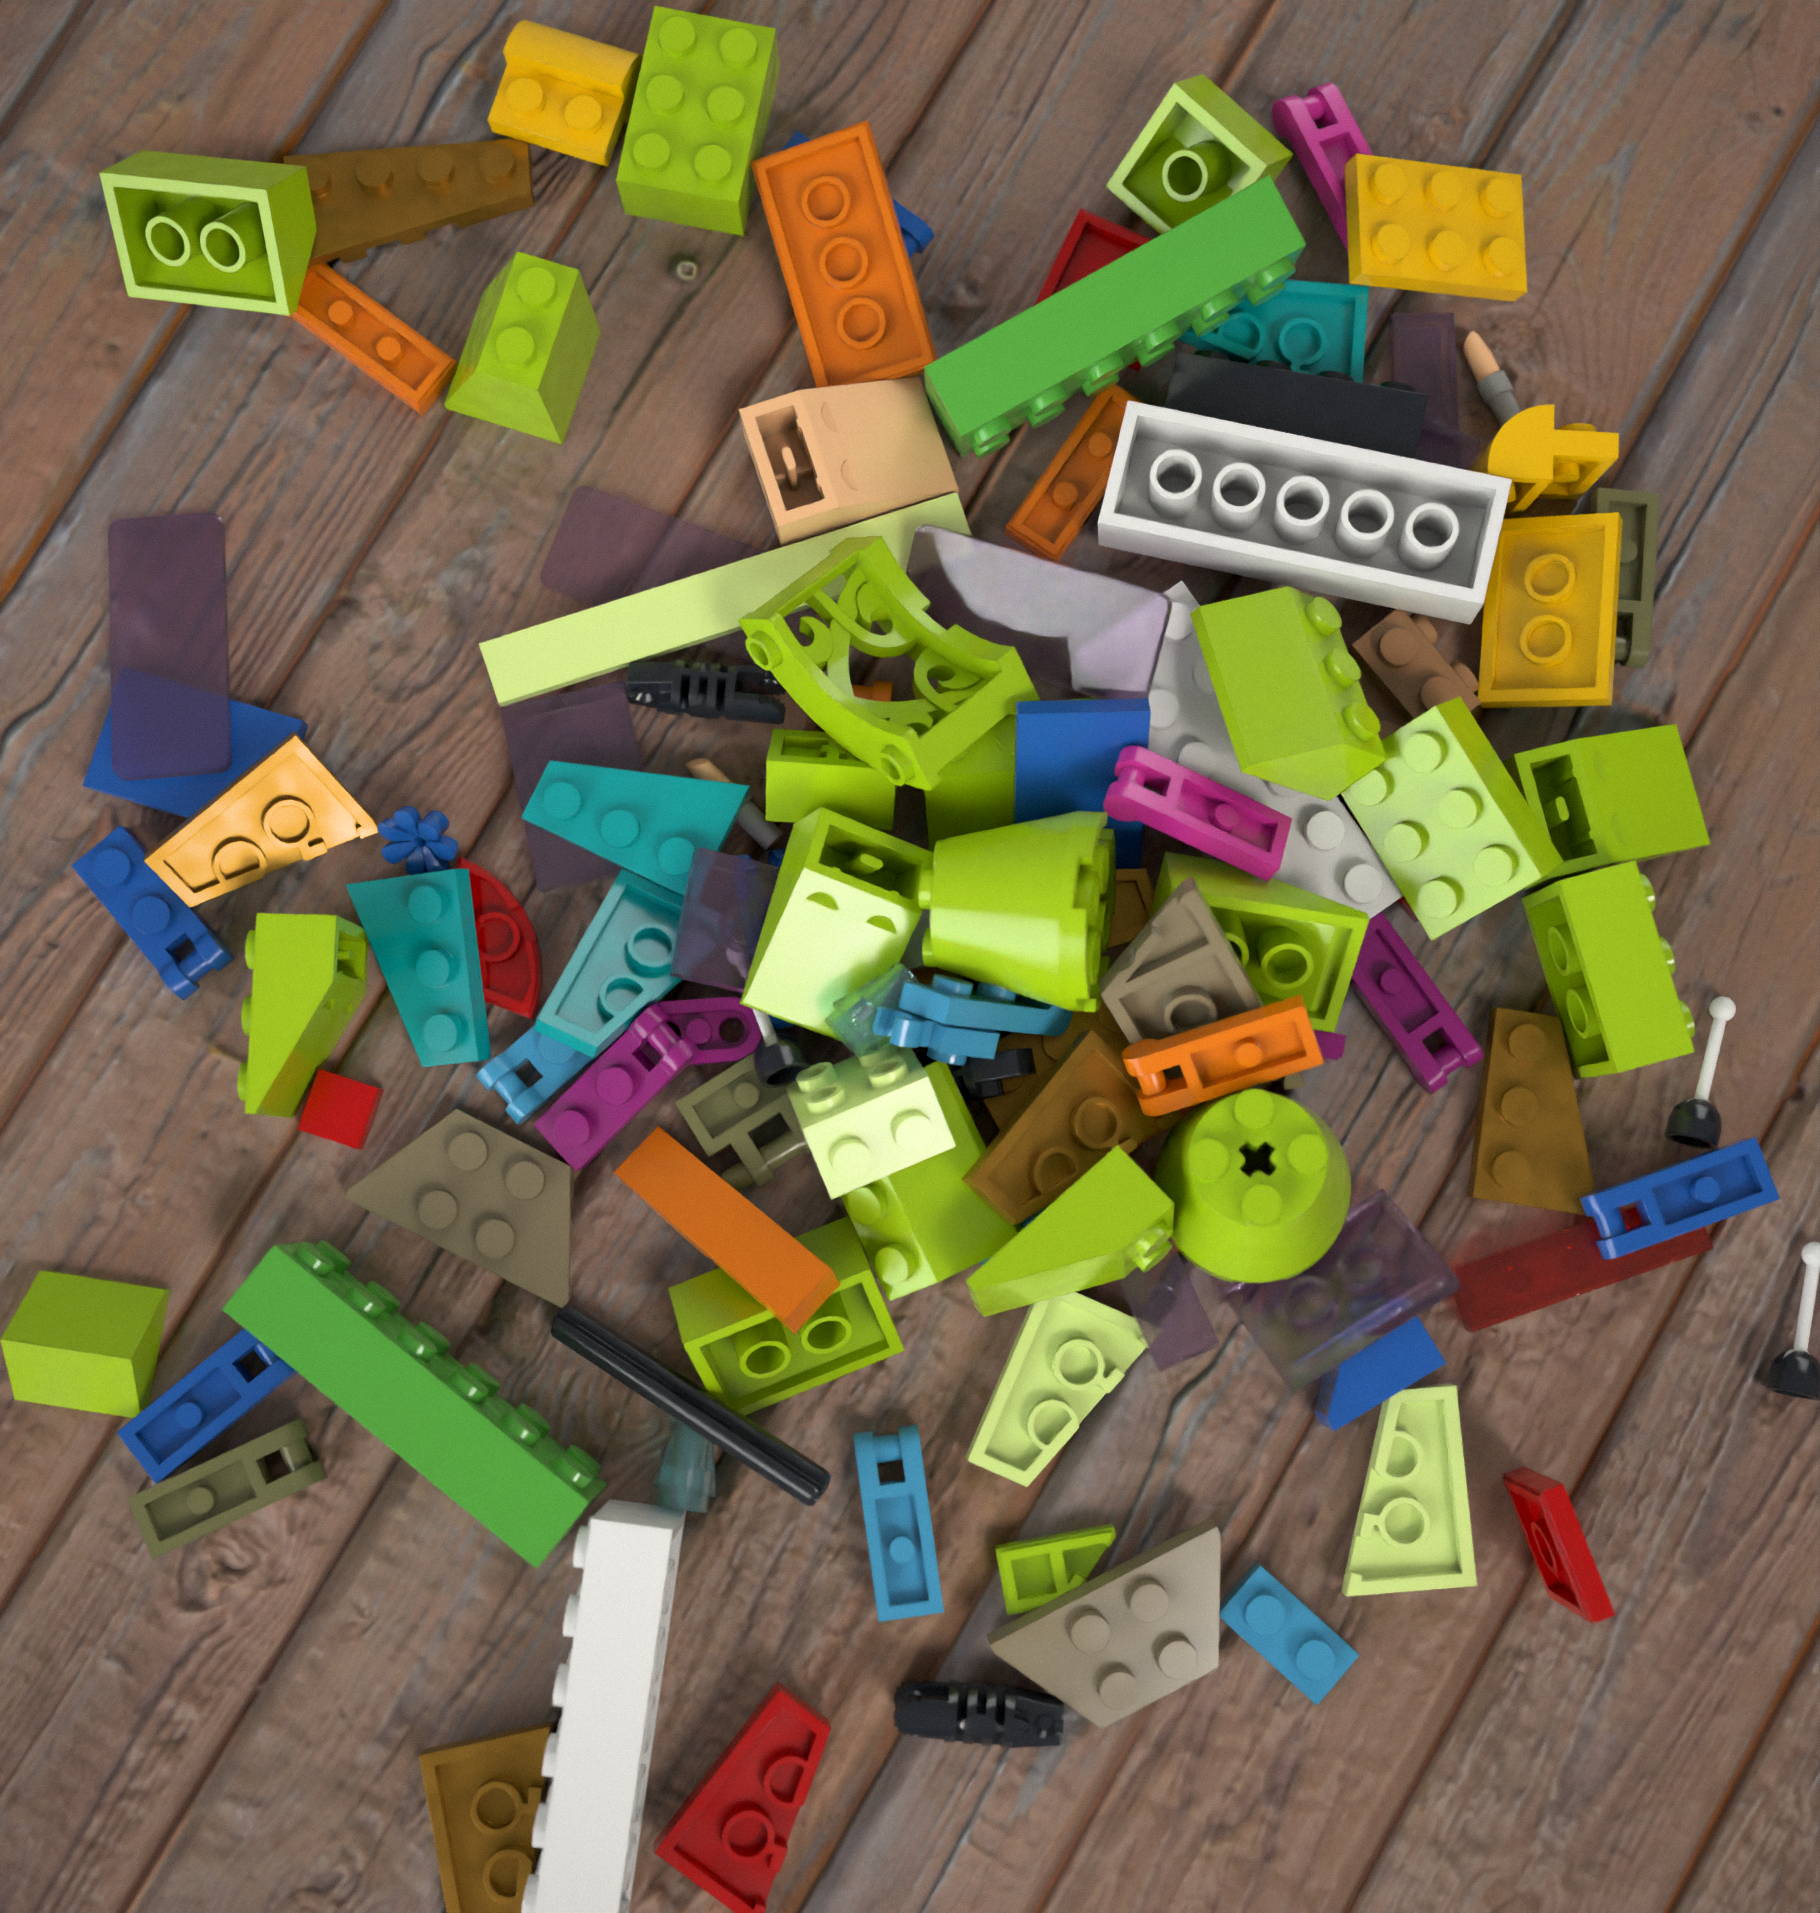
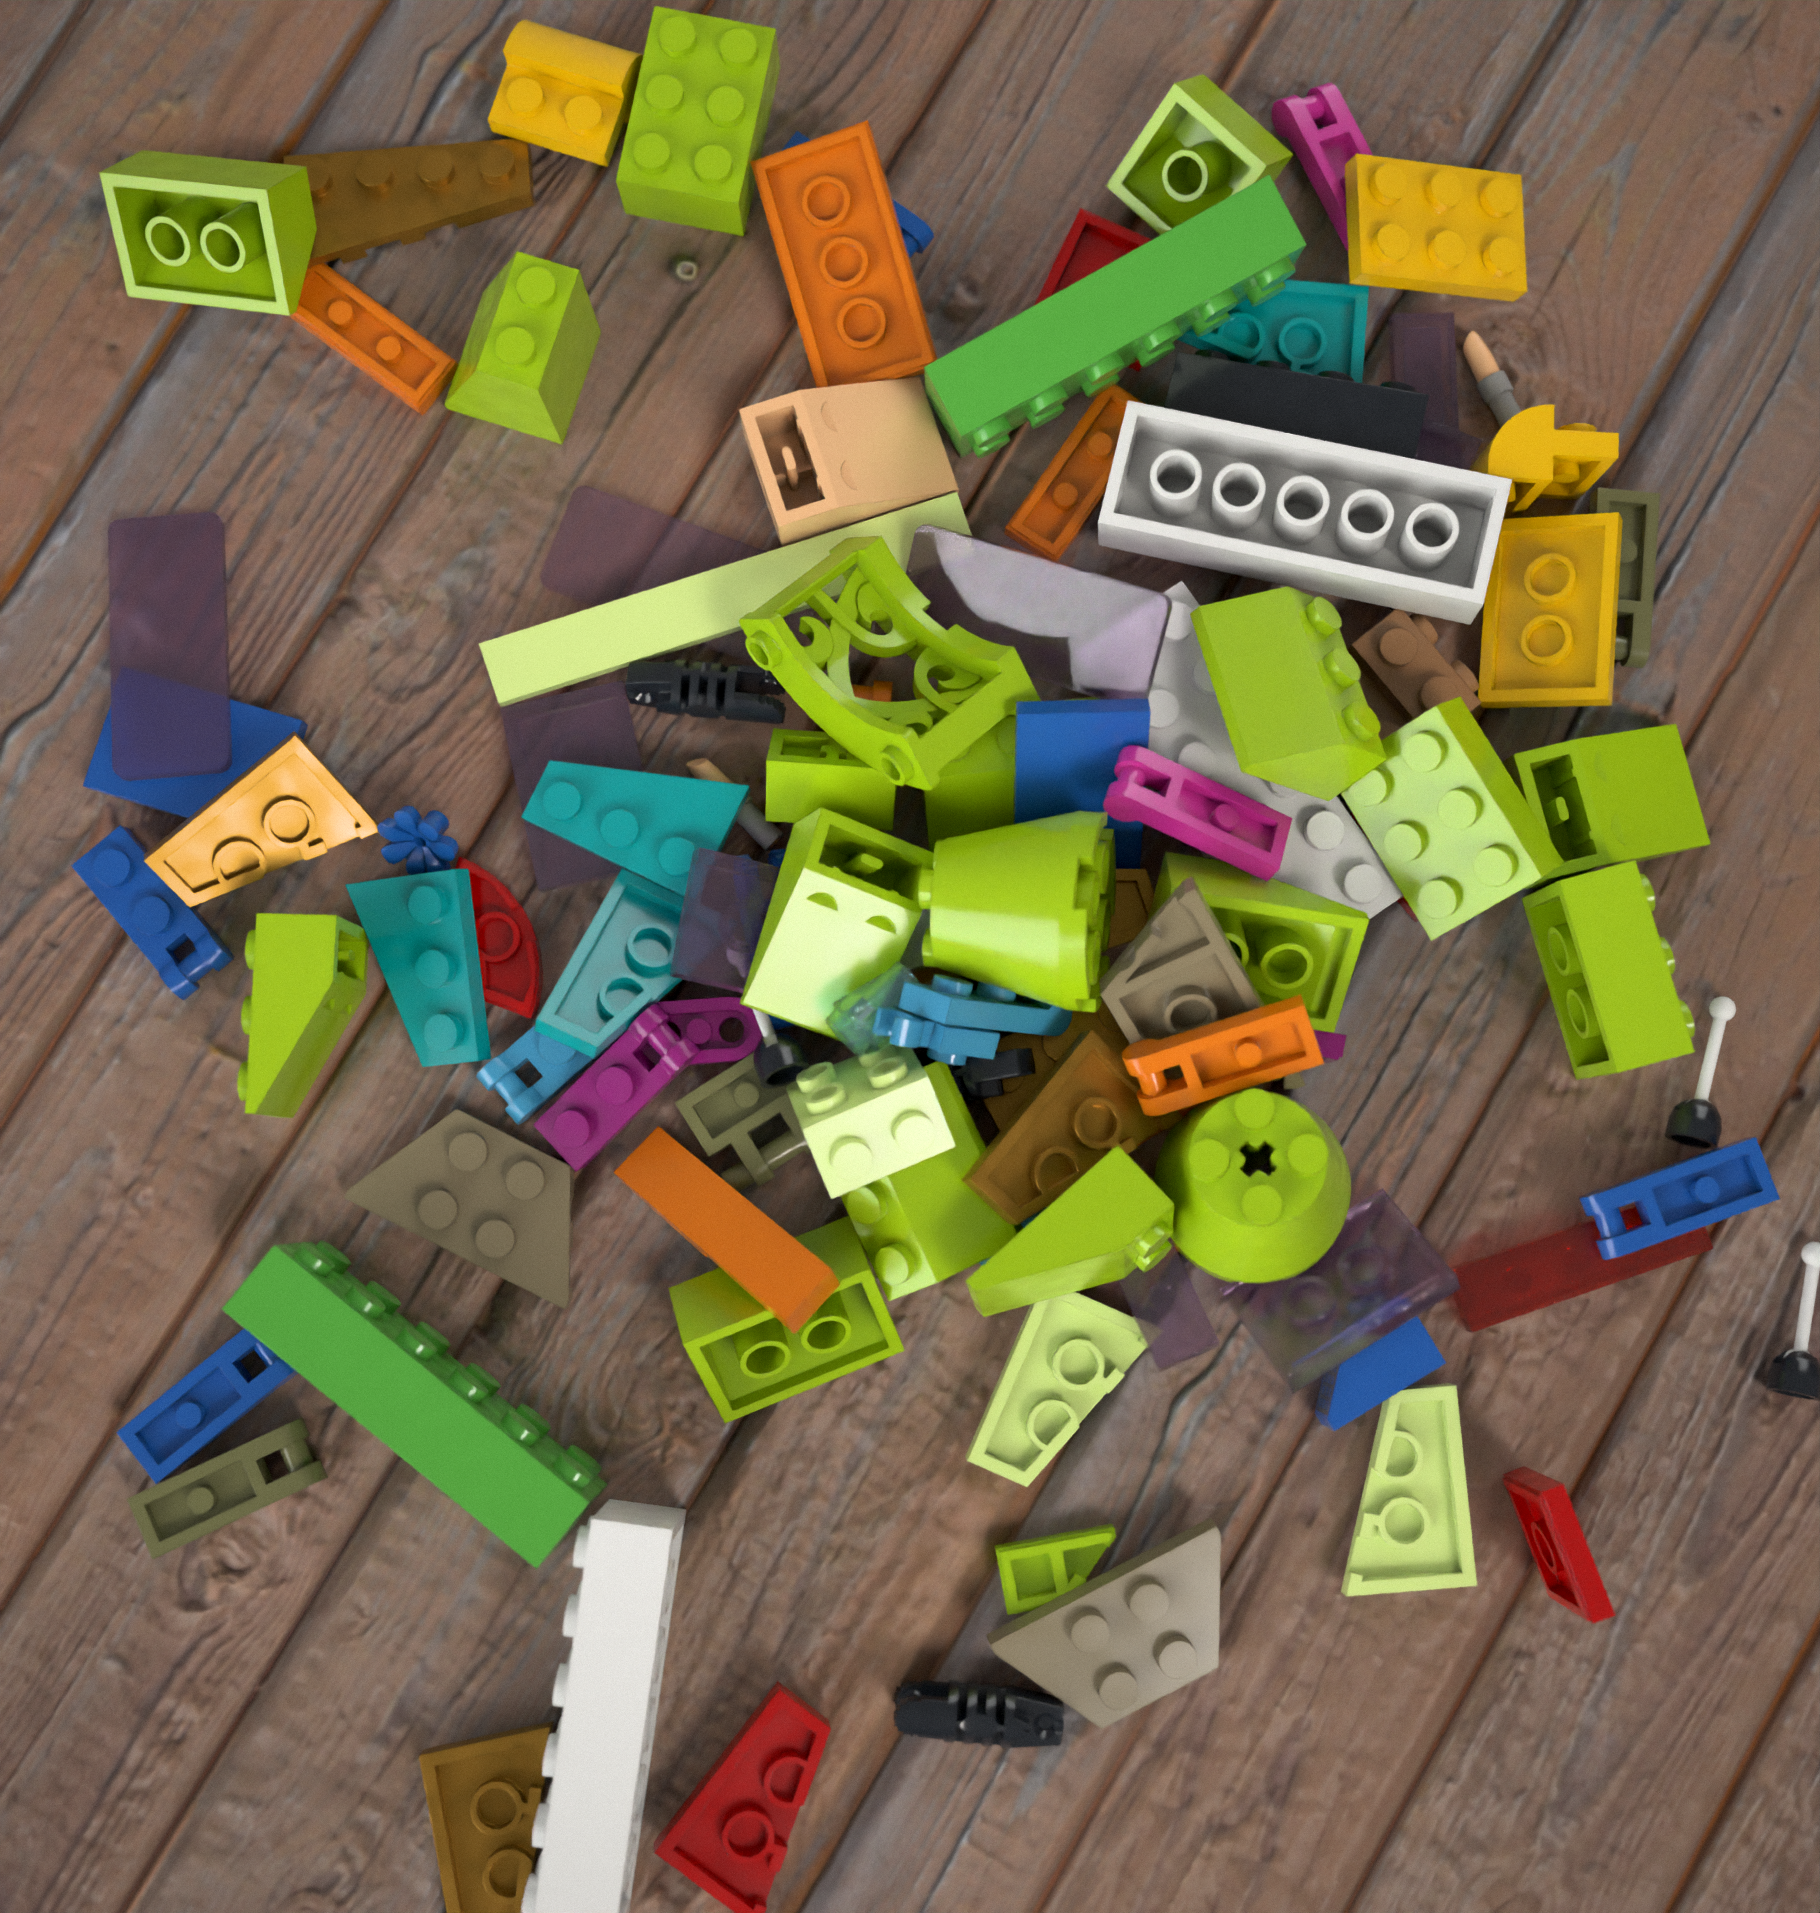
lime slope [0,1270,170,1418] -> none
red tile [297,1069,384,1150] -> none
black axle [551,1303,831,1506] -> none
clear light blue cone [651,1419,716,1513] -> none
dark azure plate [853,1424,944,1622] -> none
dark azure plate [1220,1561,1360,1705] -> none
magenta plate [1349,911,1484,1095] -> none
pearl gold wing [1467,1007,1595,1217] -> none

